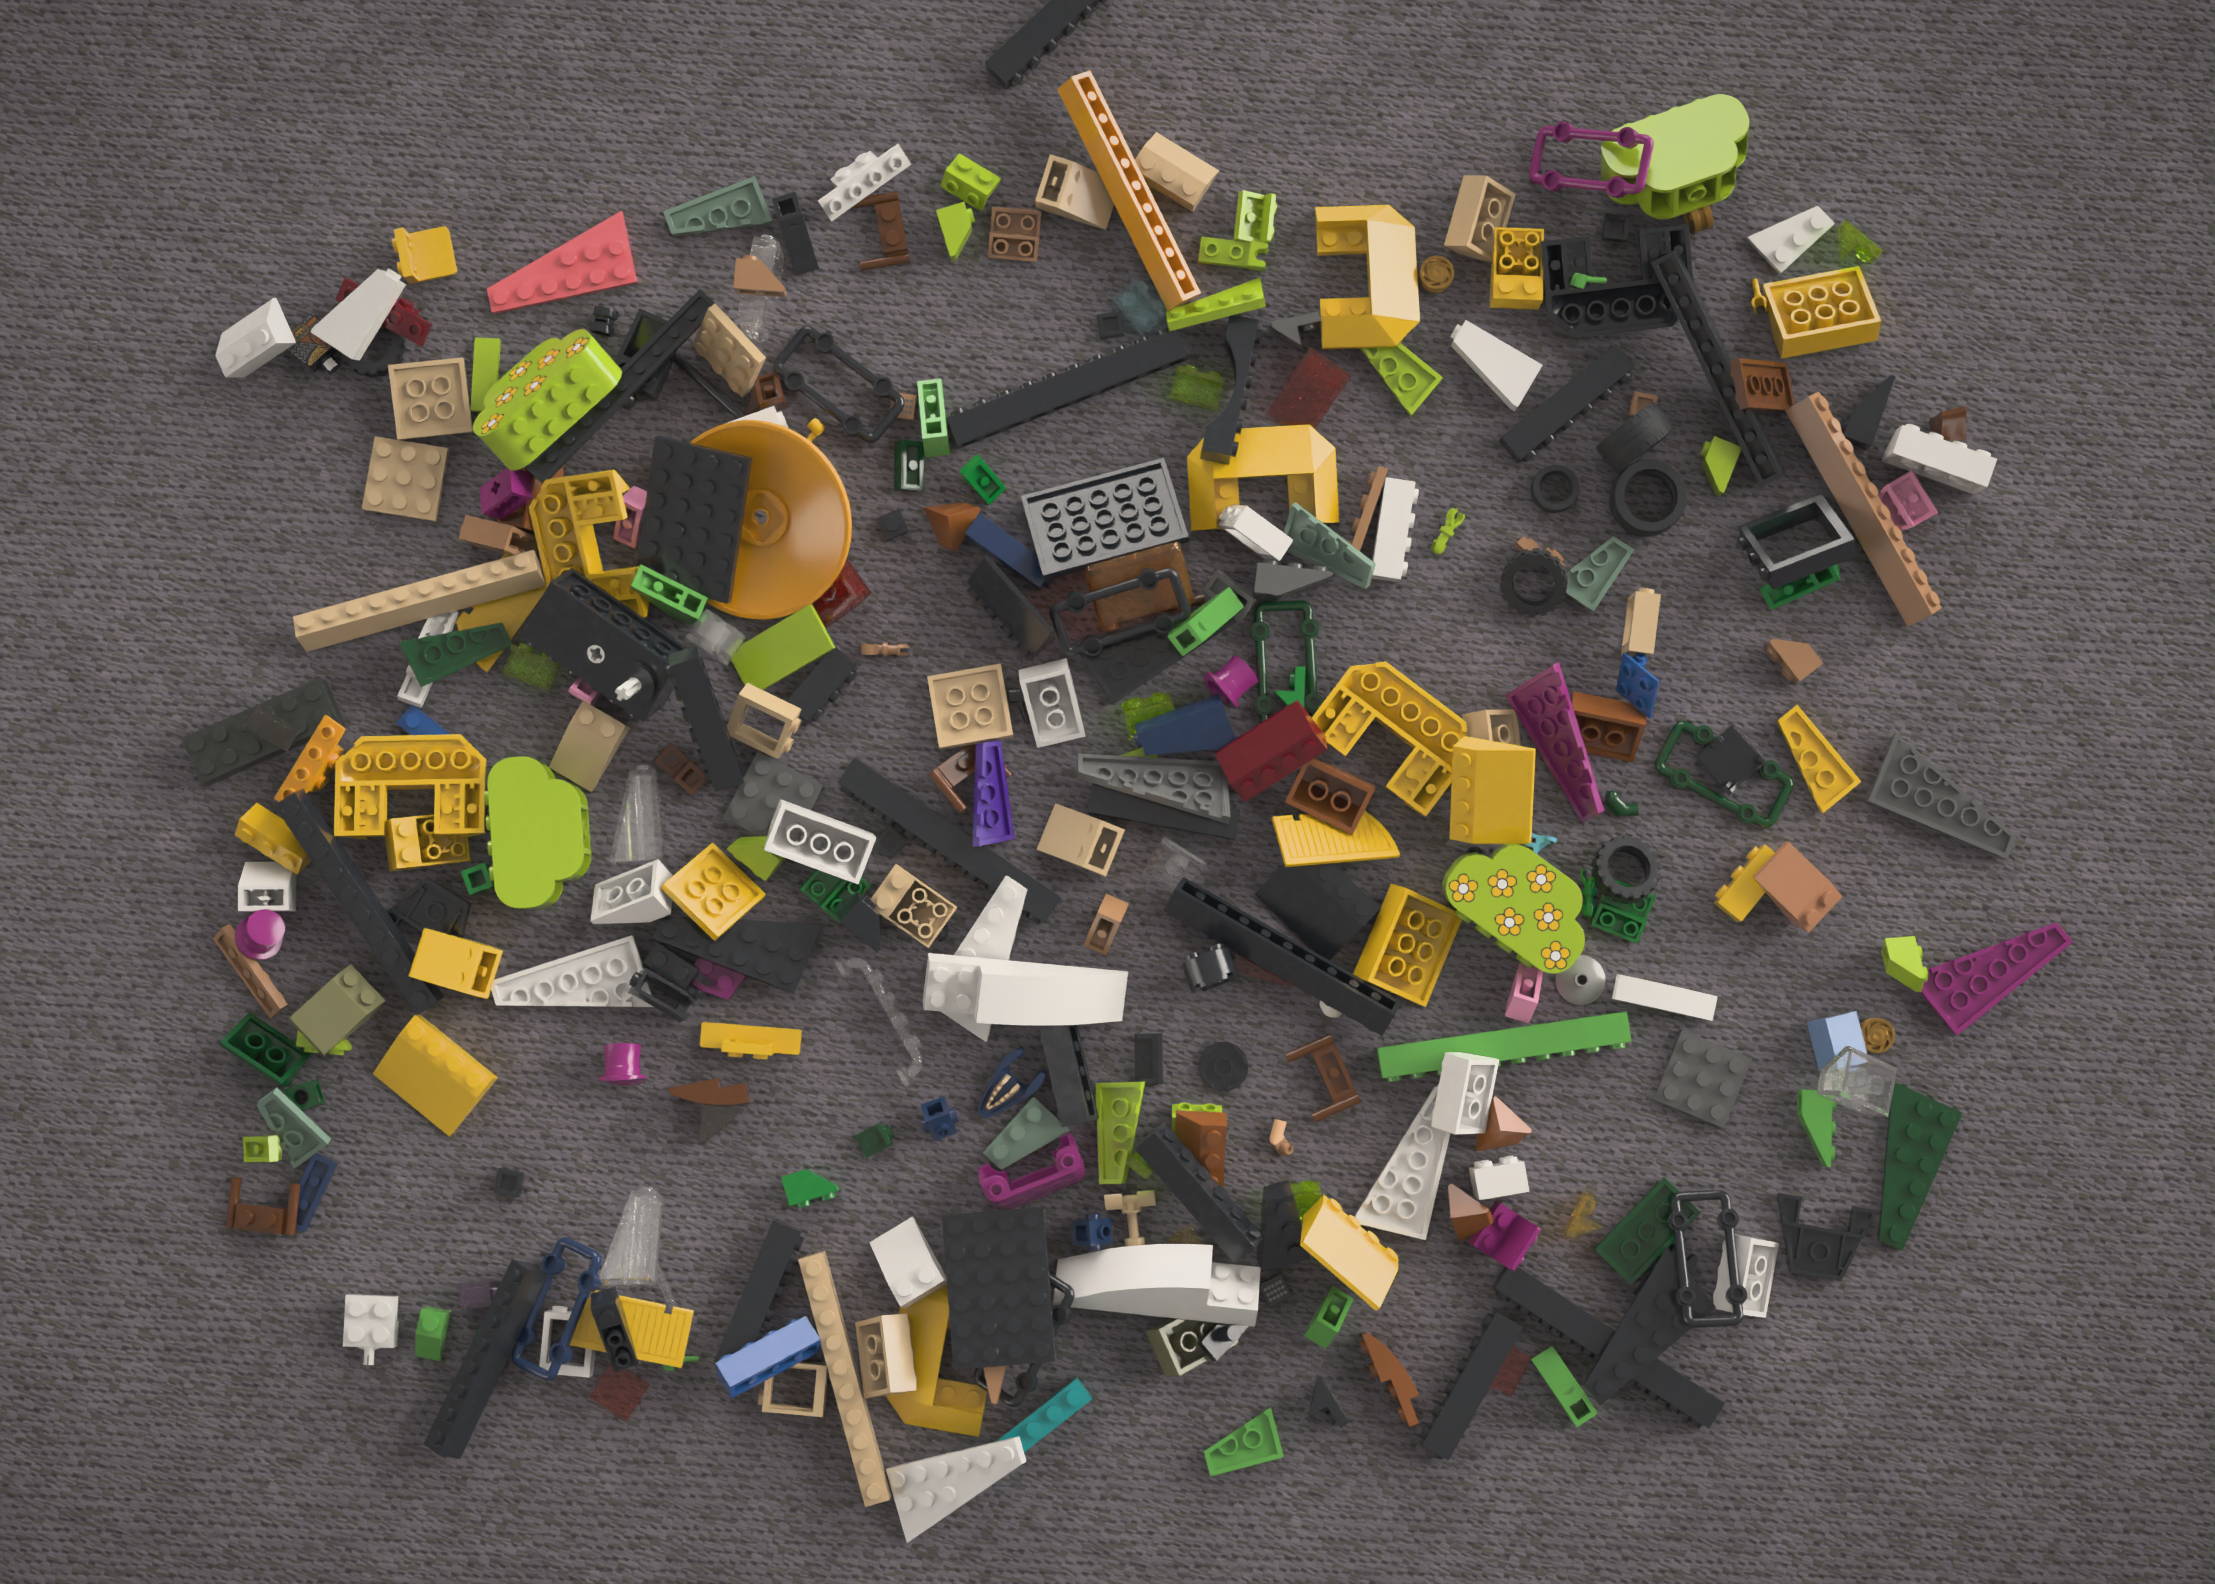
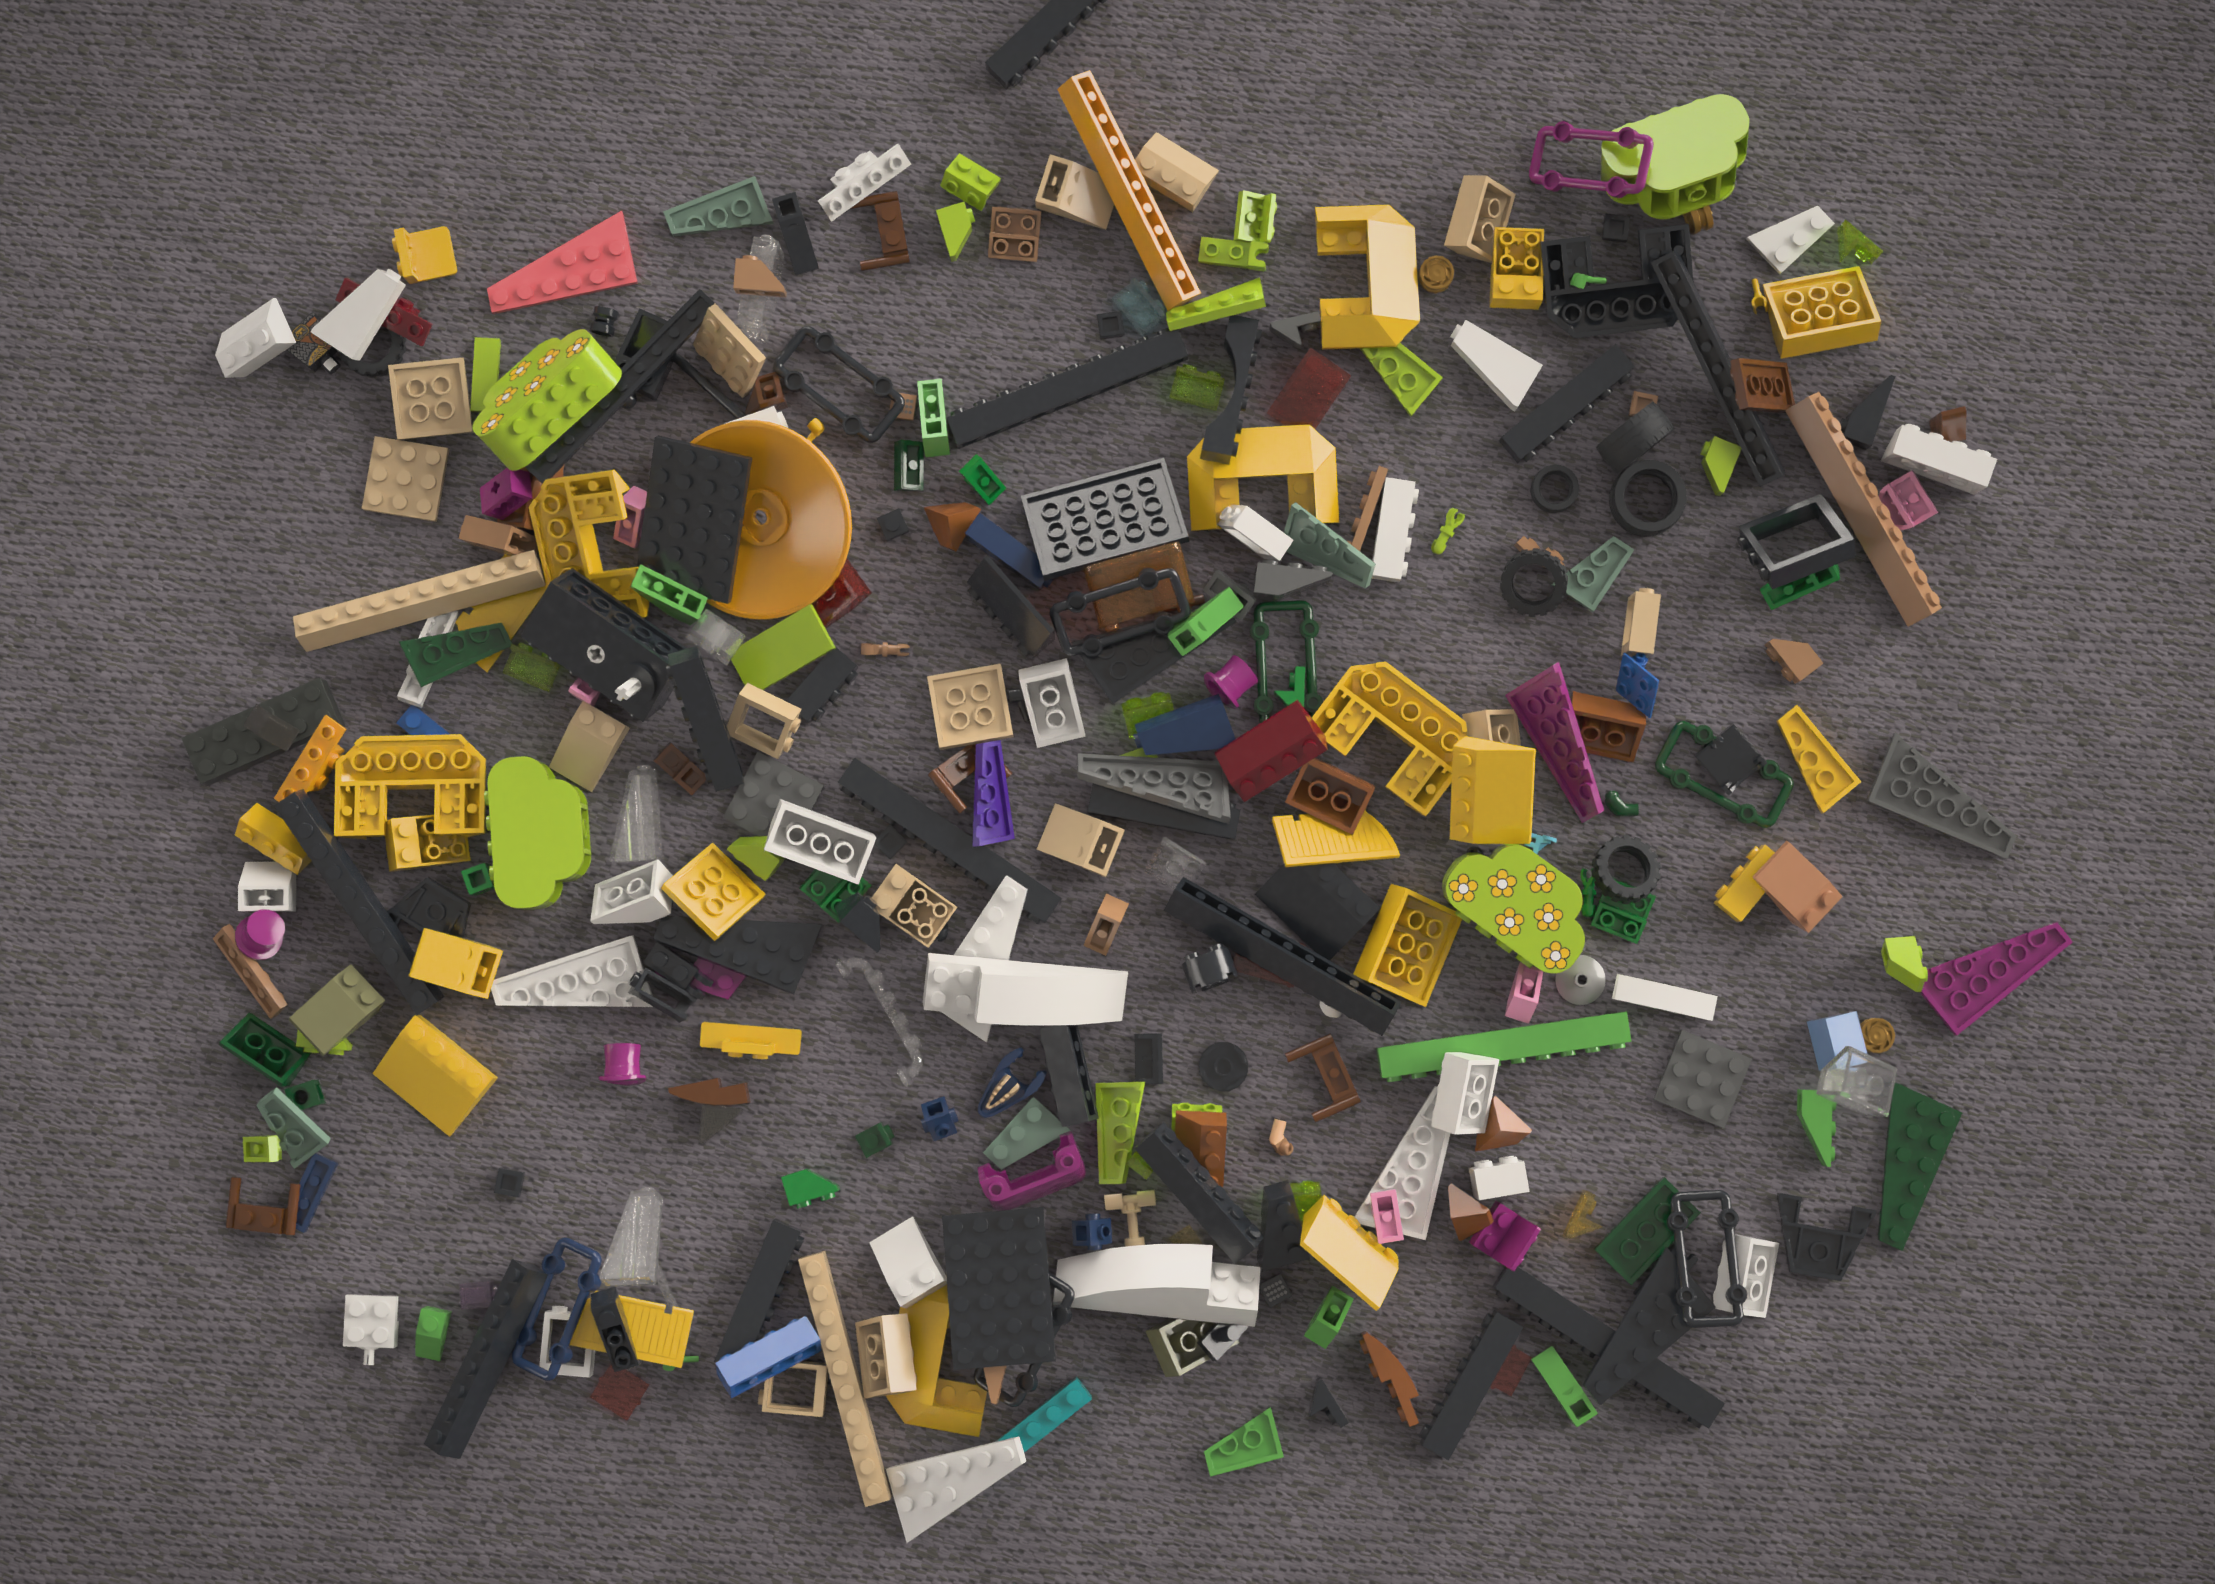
none -> bright pink slope [1370,1189,1404,1244]

